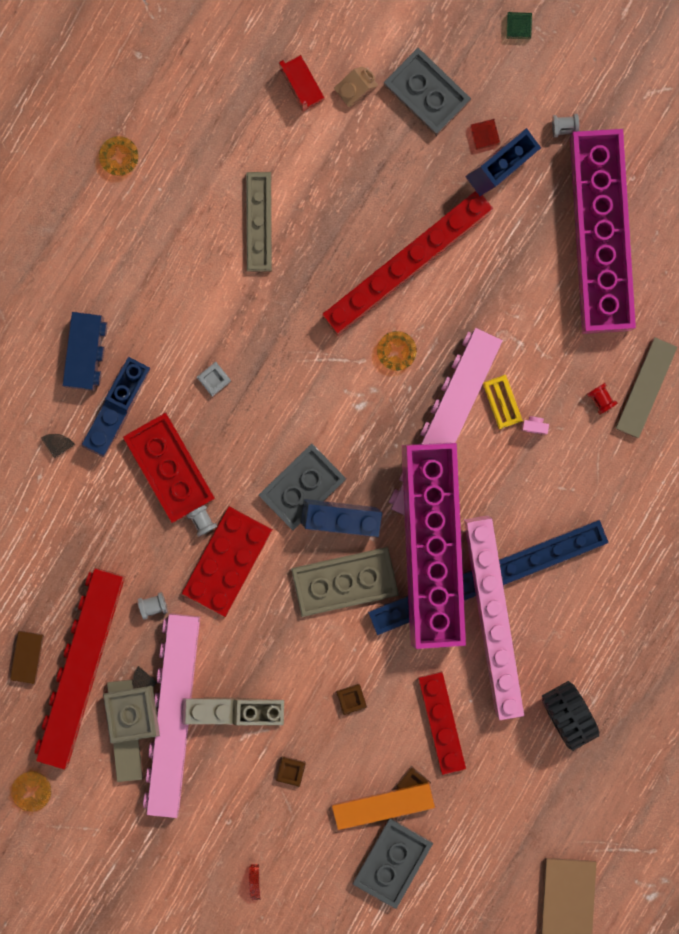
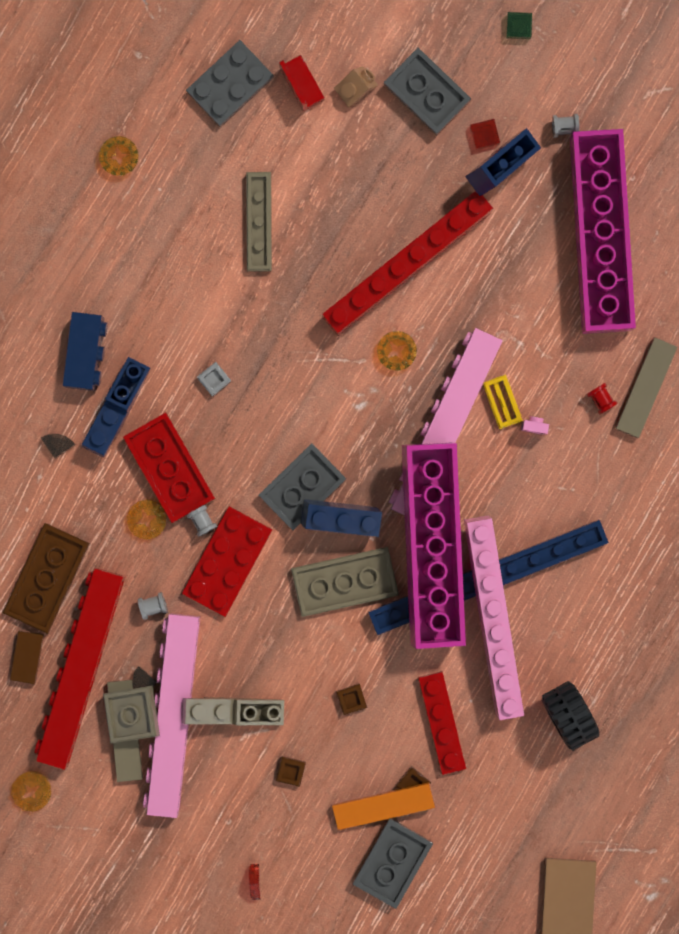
none -> reddish brown tile [3,523,91,634]
none -> clear yellow gear [127,500,167,539]
none -> dark grey plate [186,40,274,127]

